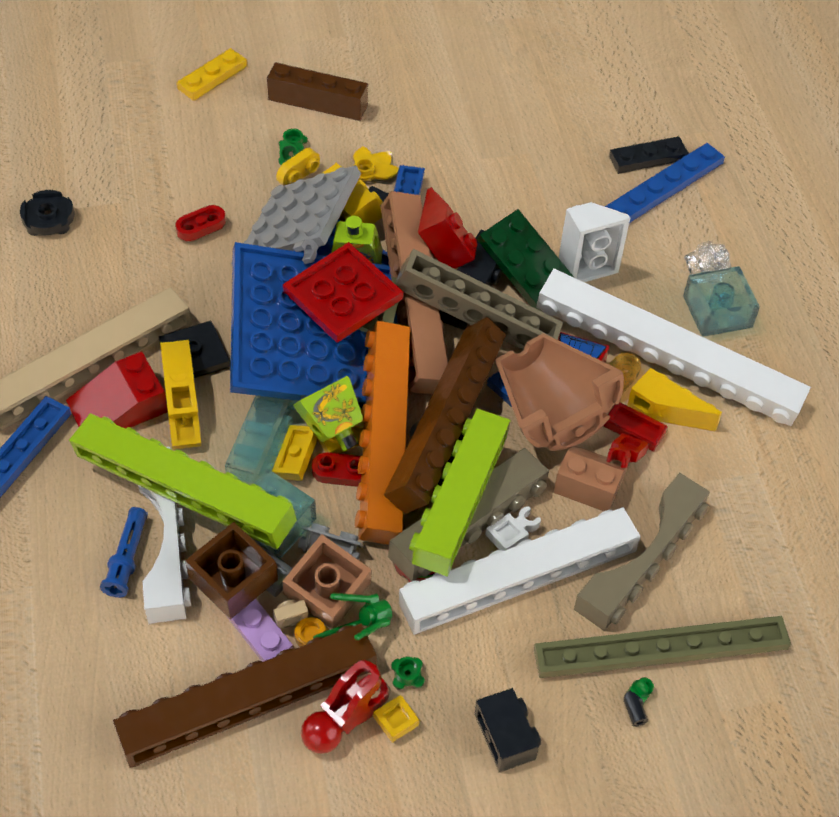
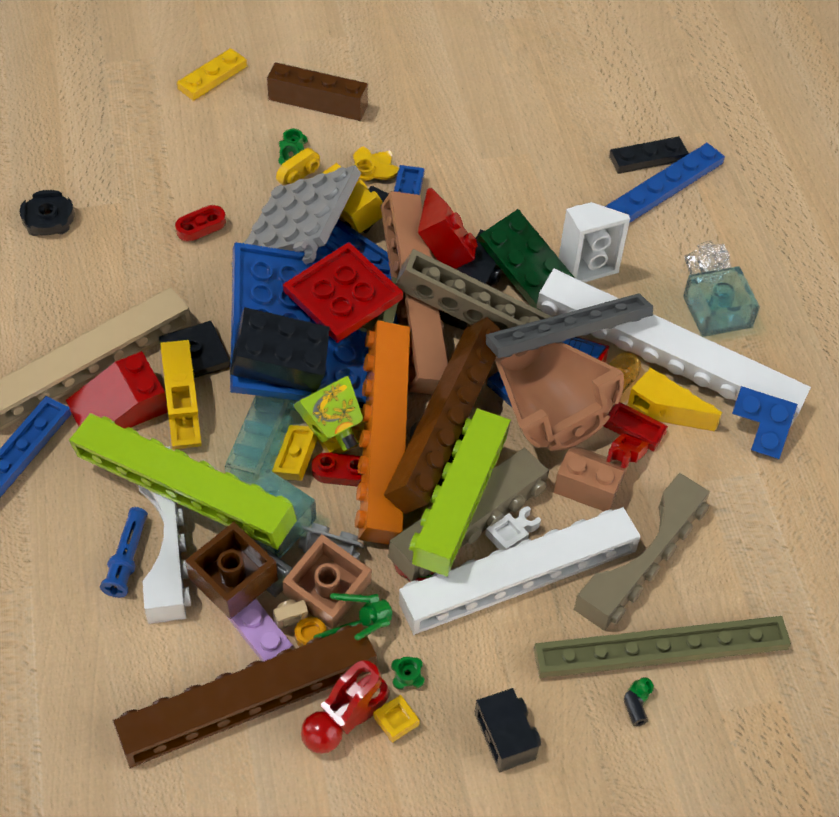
lime torso [331,216,383,264] -> none
none -> black brick [230,307,330,393]
none -> dark grey plate [486,293,653,358]
none -> blue plate [732,386,798,459]

